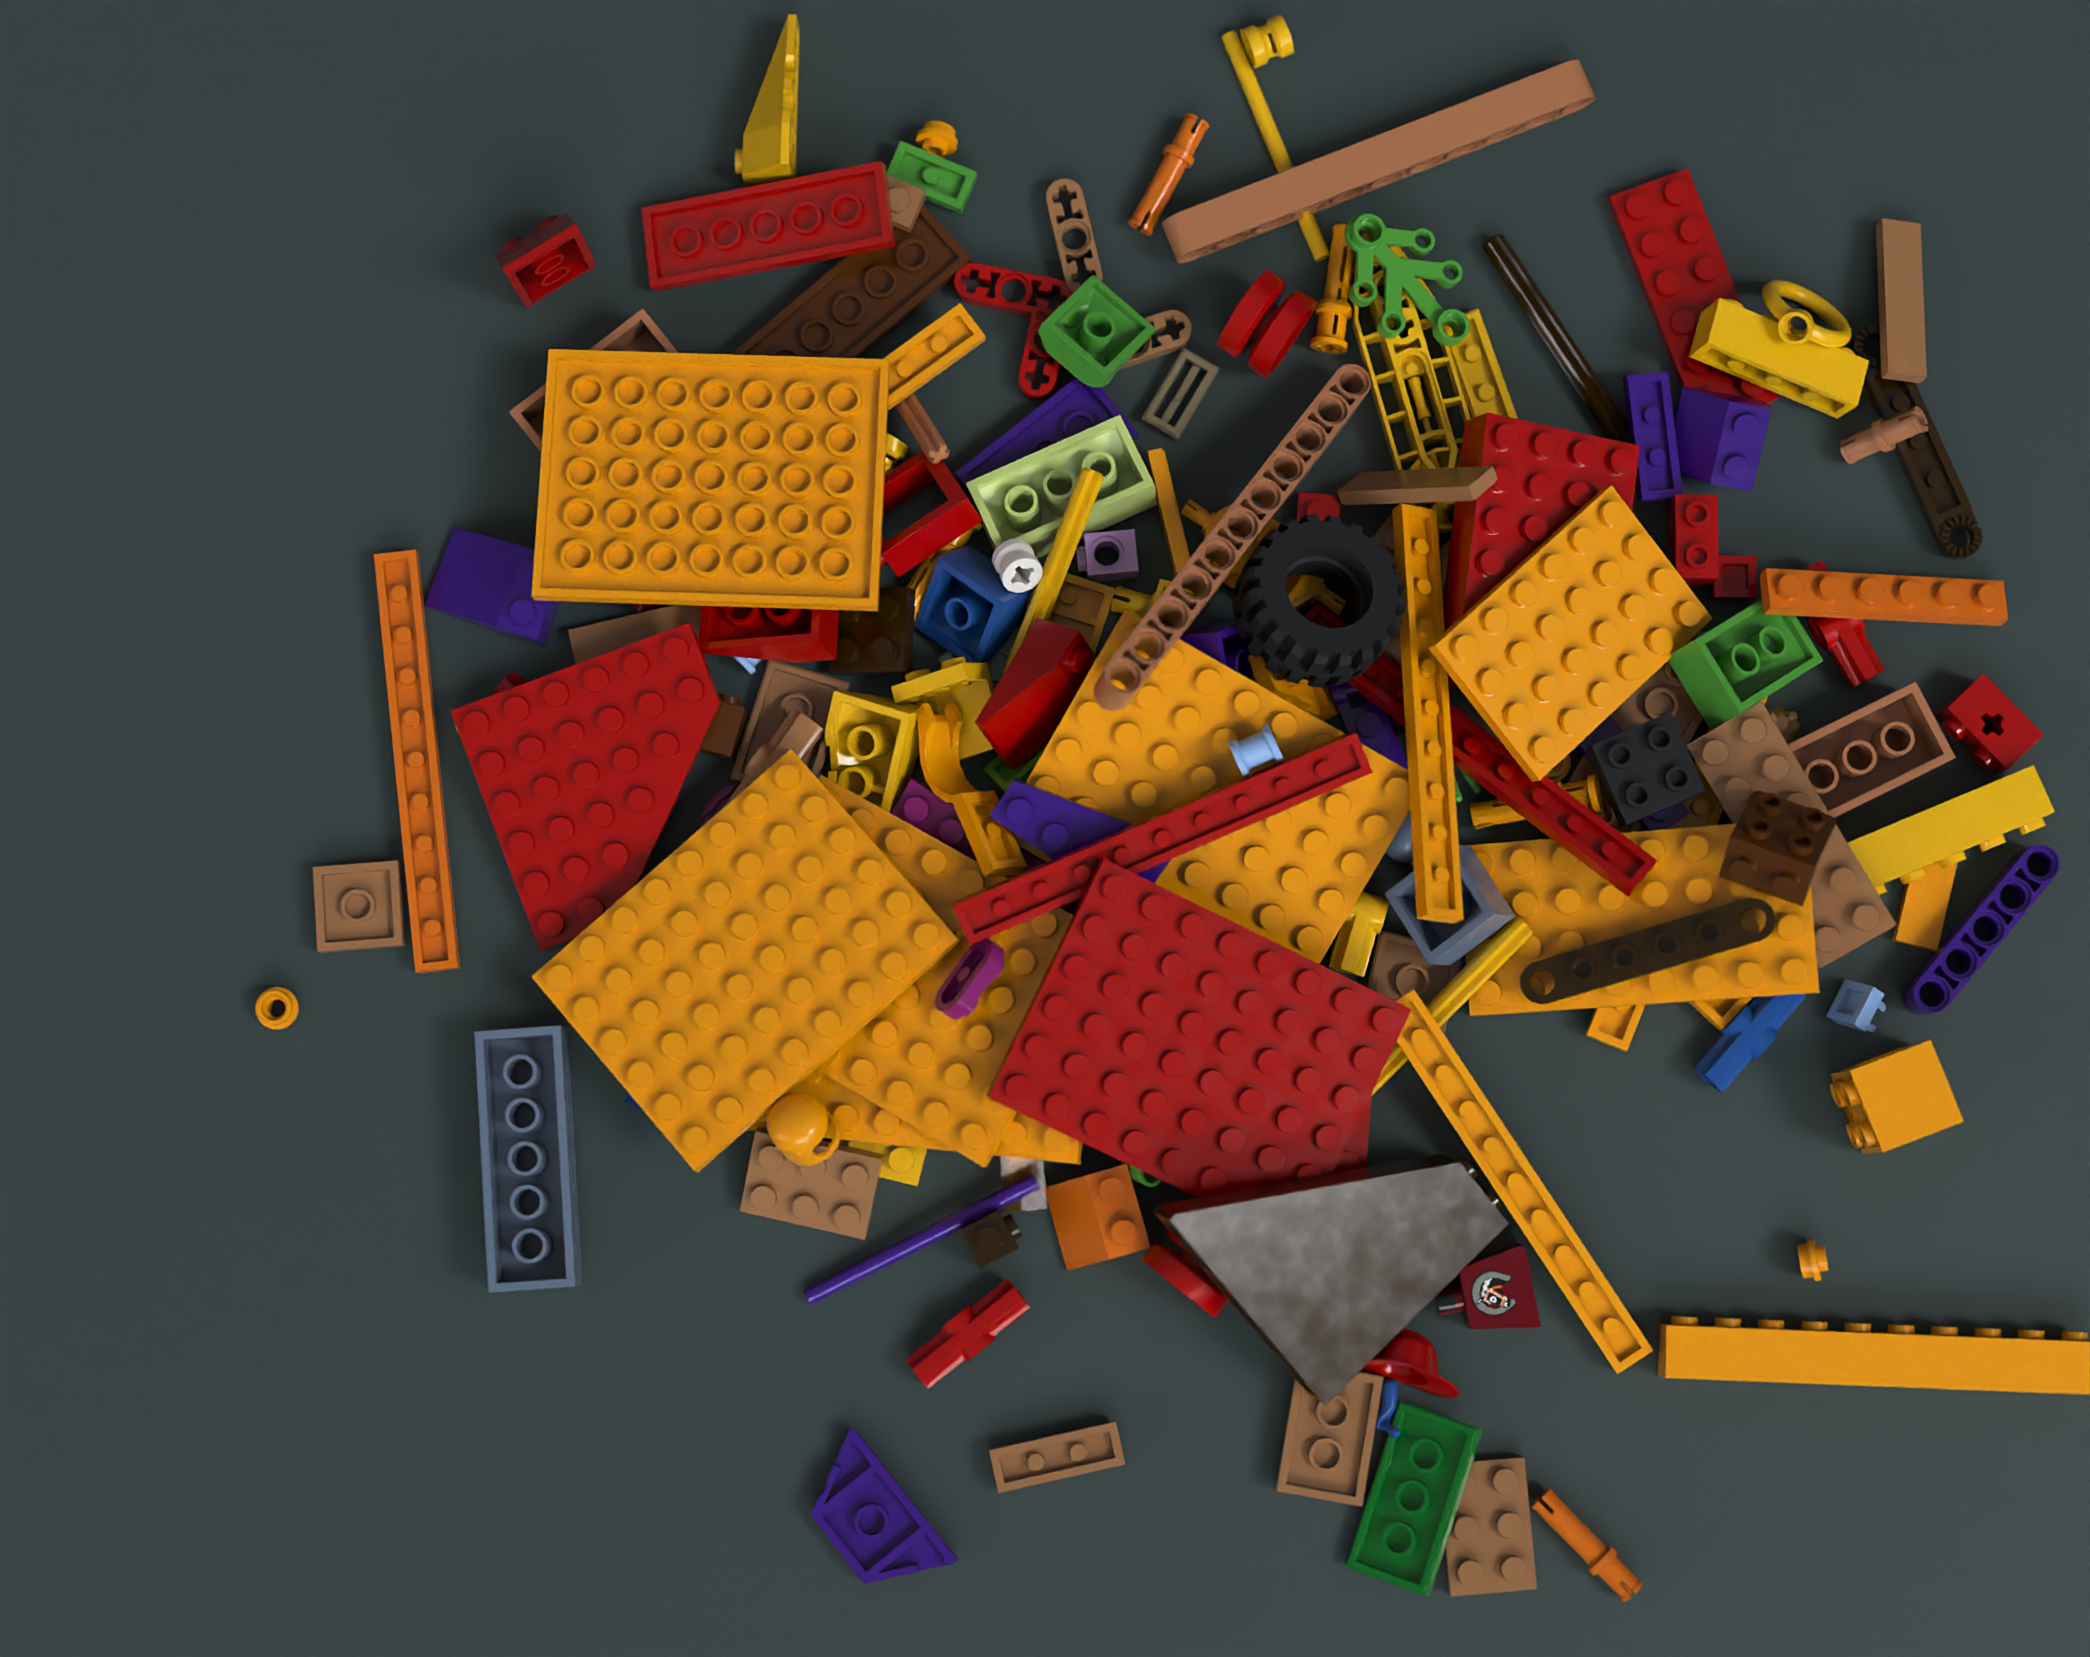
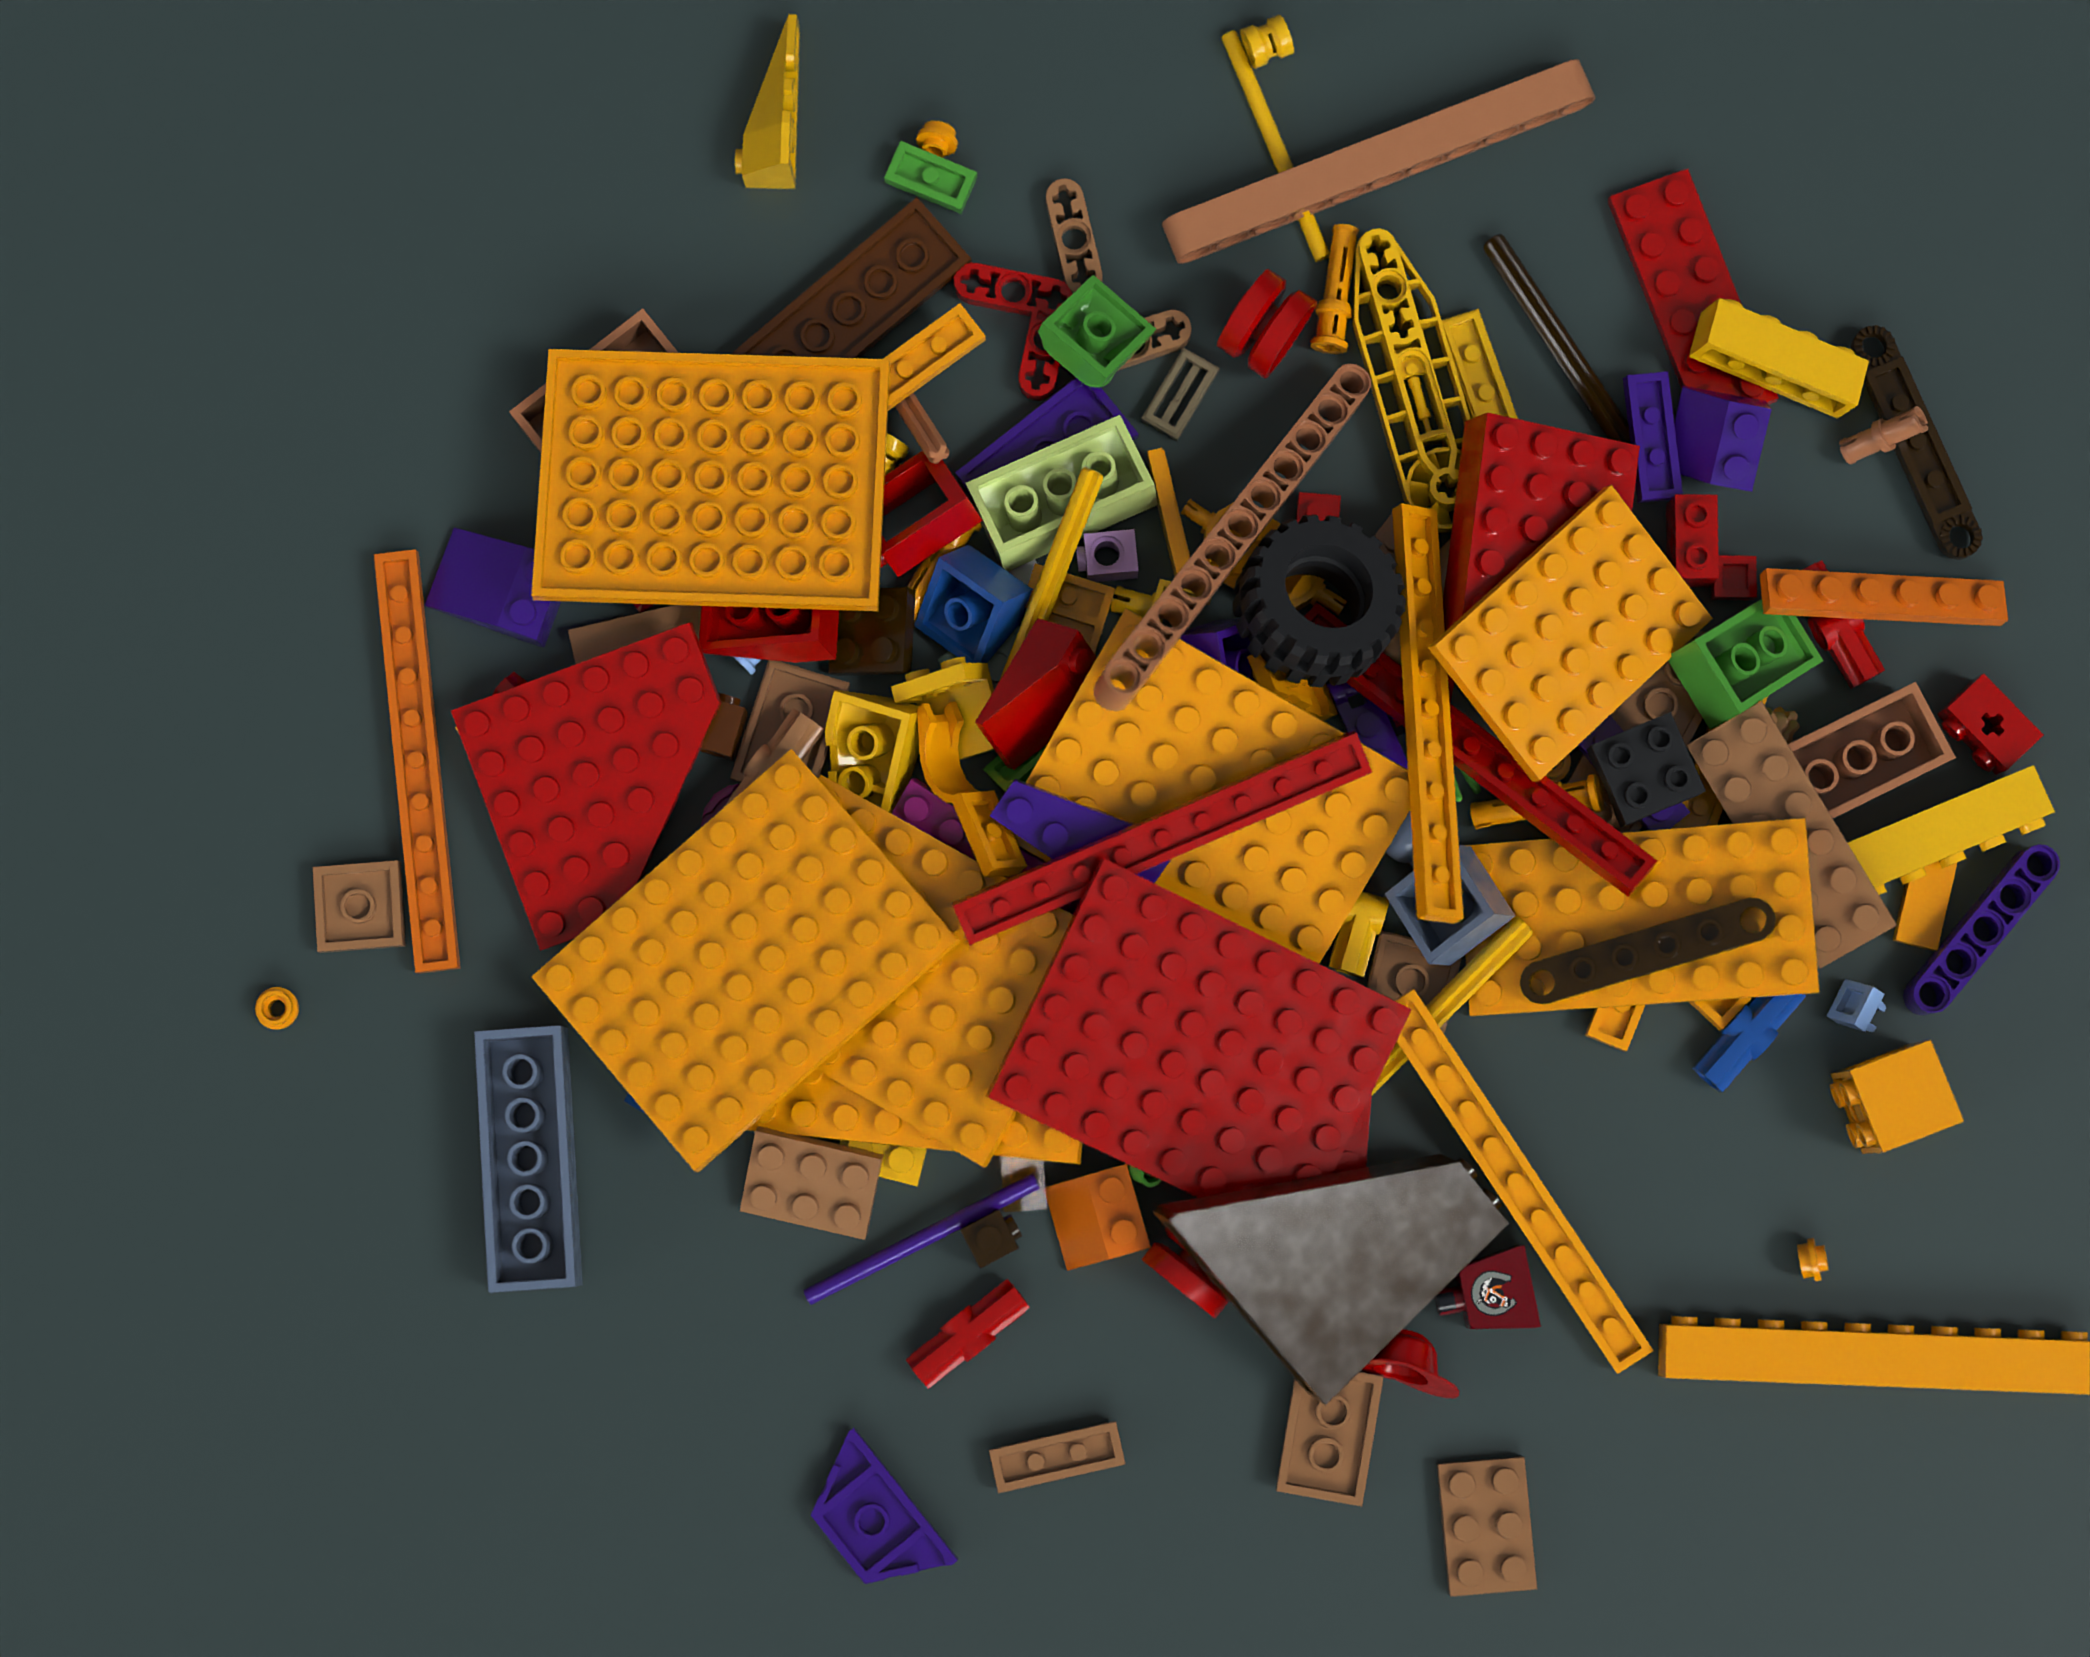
red slope [494,213,597,309] -> none
red plate [641,161,895,292] -> none
light orange helmet [766,1093,841,1166] -> none
medium nougat bracket [887,175,927,233] -> none
magenta plate [935,938,1004,1020] -> none
white wheel [992,538,1043,593] -> none
orange pin [1128,113,1210,236] -> none
light blue bush [1228,724,1283,777] -> none
medium nougat tile [1337,466,1498,505] -> none
bright green plant [1344,213,1470,347] -> none
green tile [1345,1400,1483,1597] -> none
blue piece [1376,1379,1400,1438] -> none
orange pin [1530,1487,1644,1603] -> none
reddish brown bracket [1719,791,1836,906] -> none
yellow piece [1762,280,1851,347] -> none
medium nougat tile [1876,218,1927,383] -> none

